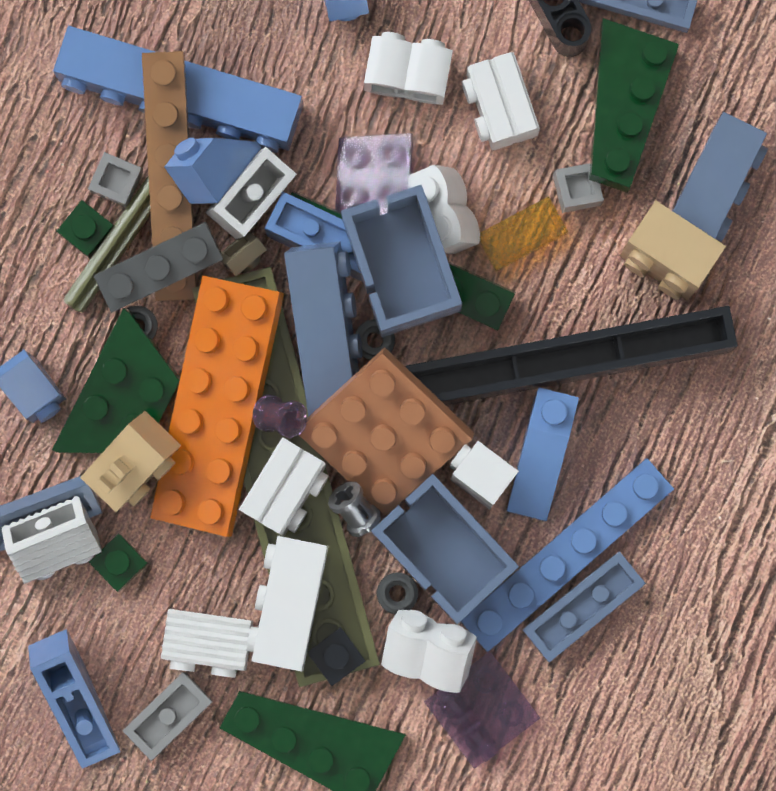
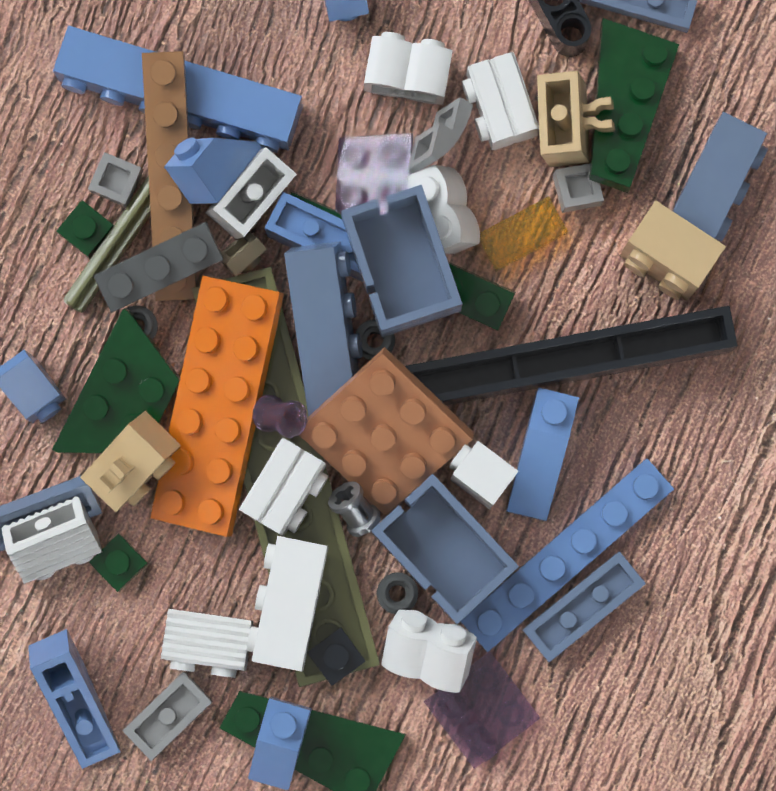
none -> medium blue slope [248,697,312,791]
none -> light grey slope [407,97,473,174]
none -> tan brick [537,71,615,167]

